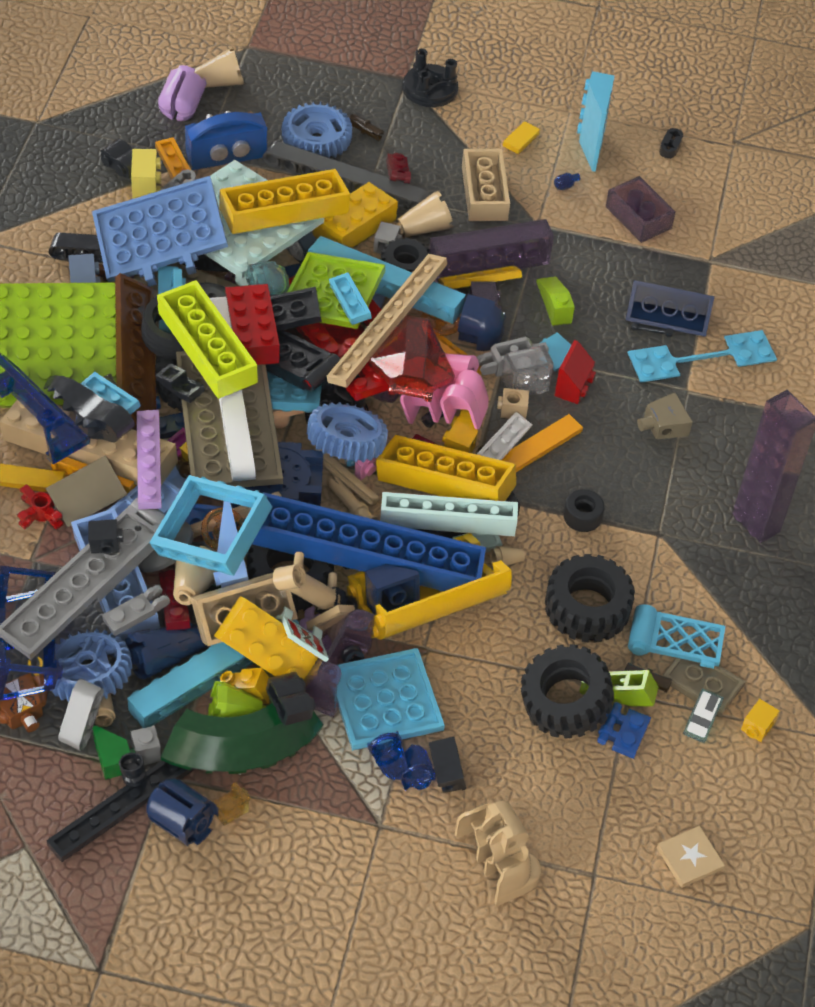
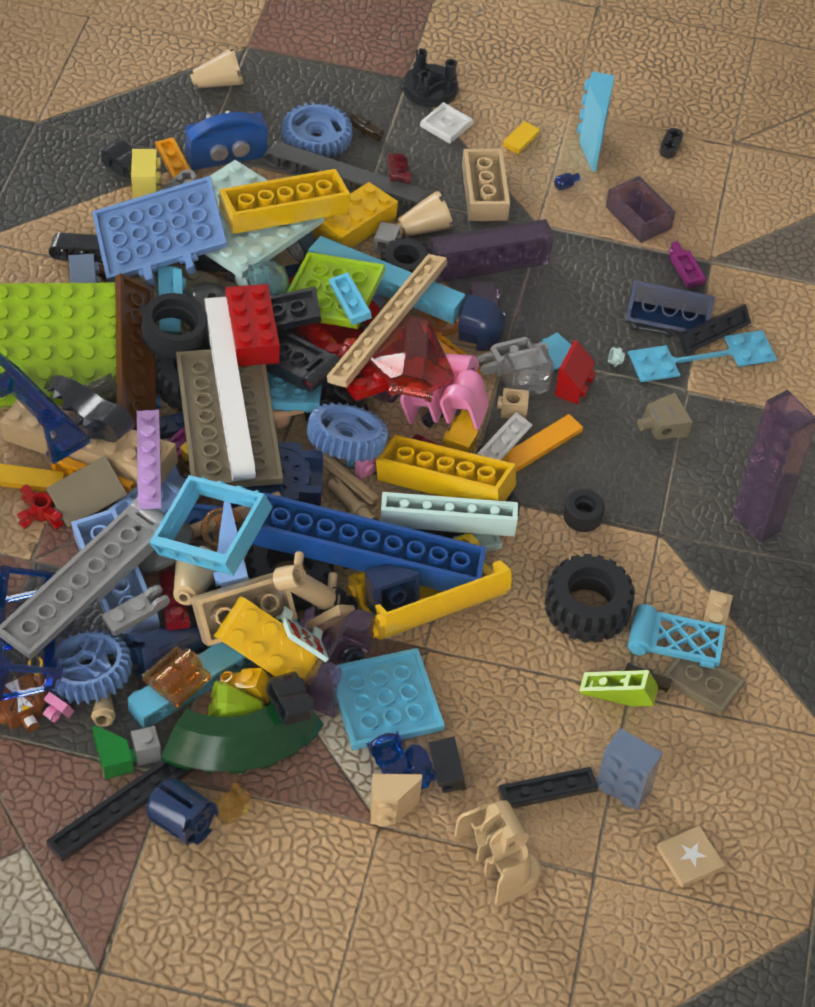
beam [58,679,104,751] -> none
medium azure plate [80,372,140,415] -> none
black brick [88,519,124,554] -> none
black wheel [119,752,147,787] -> none
black slope [155,363,205,403] -> none
neon yellow brick [157,280,258,399] -> none
lavender cylinder [158,65,206,121] -> none
yellow tile [438,265,522,289] -> none
tan cone [490,546,525,566] -> none
black tyre [521,644,614,739] -> none
lime slope [536,276,575,326] -> none
blue plate [597,702,651,759] -> none
slope [683,689,724,743] -> none
yellow brick [741,699,780,742] -> none
none -> bright pink tile [43,692,74,723]
none -> clear orange plate [142,646,211,708]
none -> tan slope [370,774,422,827]
none -> white tile [420,102,473,144]
none -> black tile [498,767,598,809]
none -> sand blue brick [597,728,663,810]
none -> light aqua plate [608,347,625,367]
none -> magenta hinge [669,241,706,289]
none -> black tile [678,304,751,354]
none -> tan plate [703,590,733,635]

